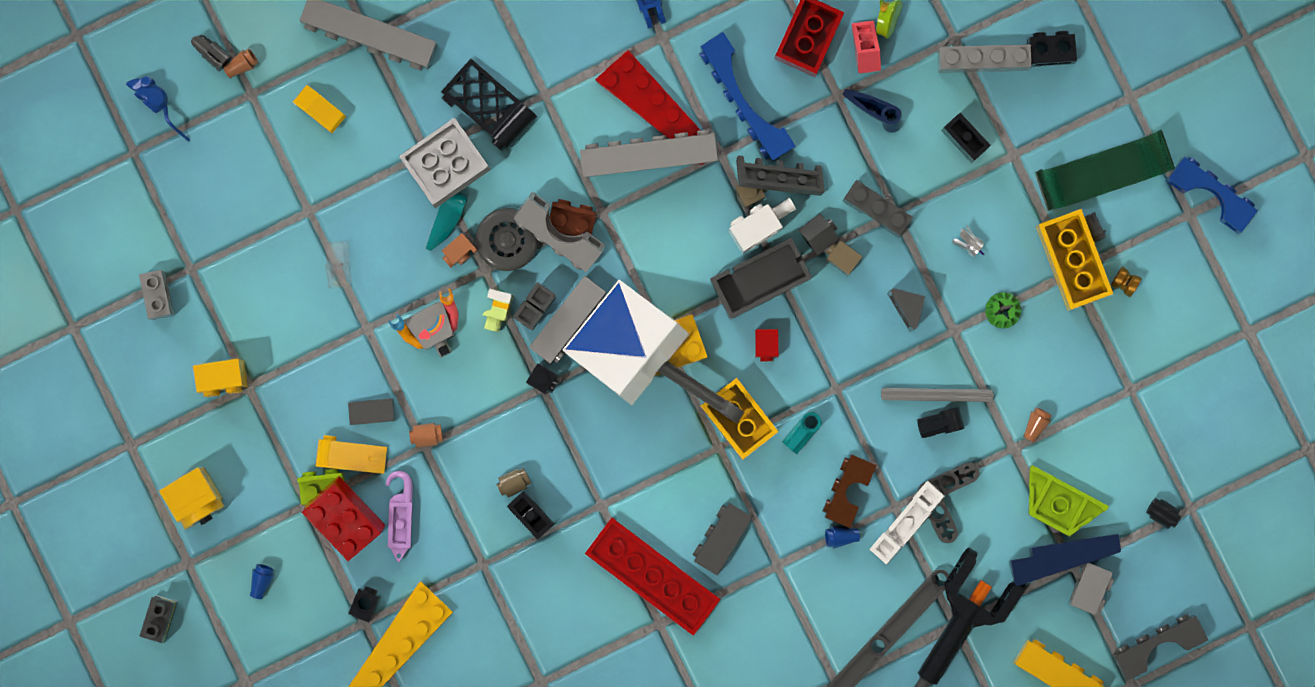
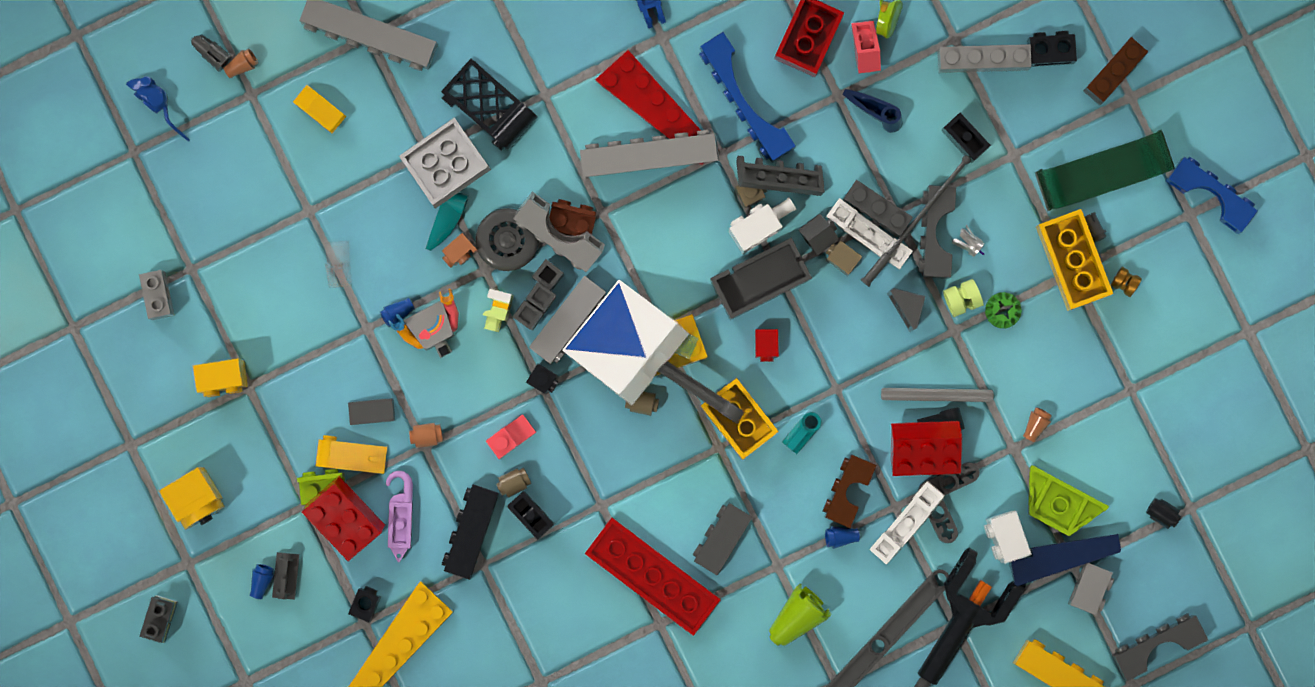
none -> dark grey hinge [272,552,300,600]
none -> blue cone [380,298,415,327]
none -> black brick [442,484,499,580]
none -> coral arch [486,414,537,459]
none -> dark grey brick [532,259,564,291]
none -> dark tan brick [625,391,659,416]
none -> clear light blue tile [675,334,699,360]
none -> lime cone [769,584,831,646]
none -> white slope [826,198,913,269]
none -> dark grey piece [861,155,971,287]
none -> red brick [890,421,962,476]
none -> dark grey arch [918,185,956,279]
none -> yellowish green wheel [943,279,984,317]
none -> white brick [984,511,1031,563]
none -> reddish brown arch [1083,37,1148,105]

